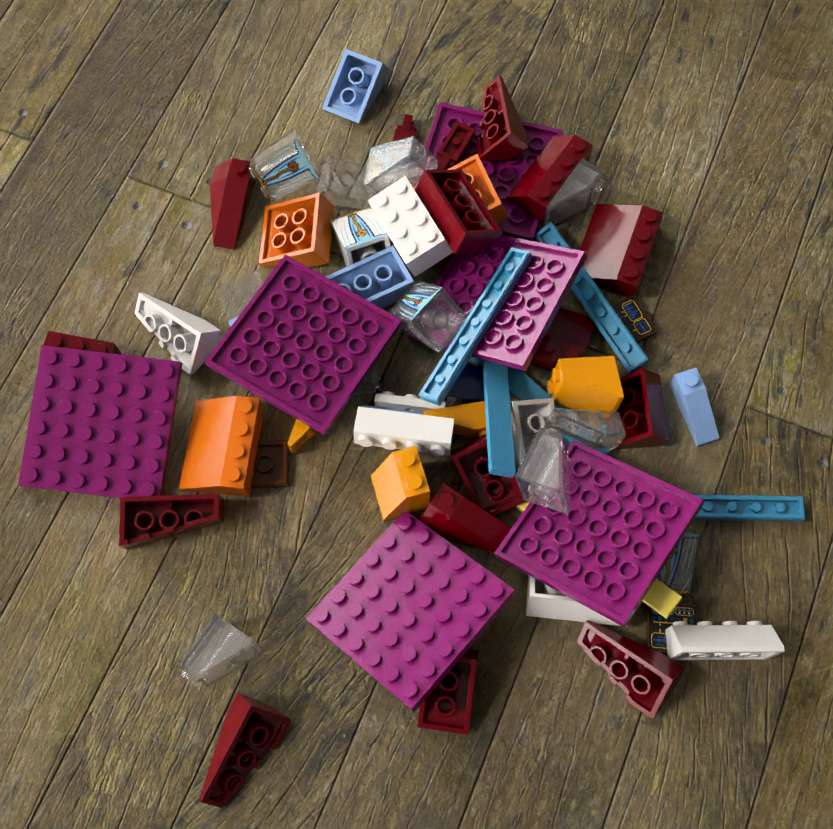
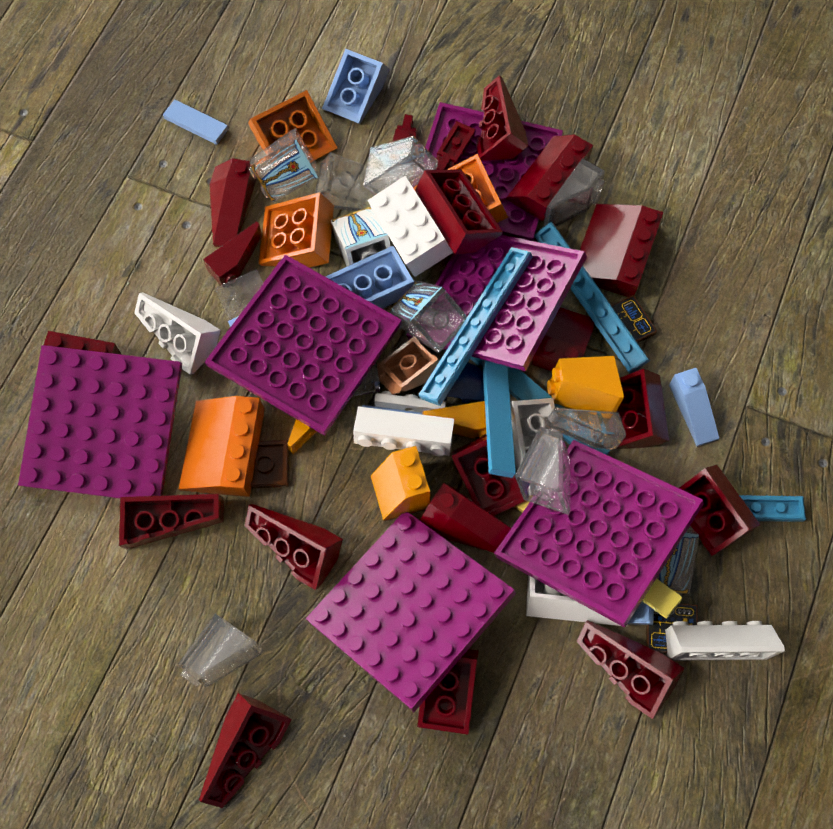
none -> light blue tile [163,99,229,145]
none -> dark red slope [203,222,262,288]
none -> dark red wedge [244,504,343,590]
none -> orange slope [248,90,337,167]
none -> nougat slope [377,336,439,395]
none -> light blue tile [628,601,654,625]
none -> dark red slope [679,465,760,556]

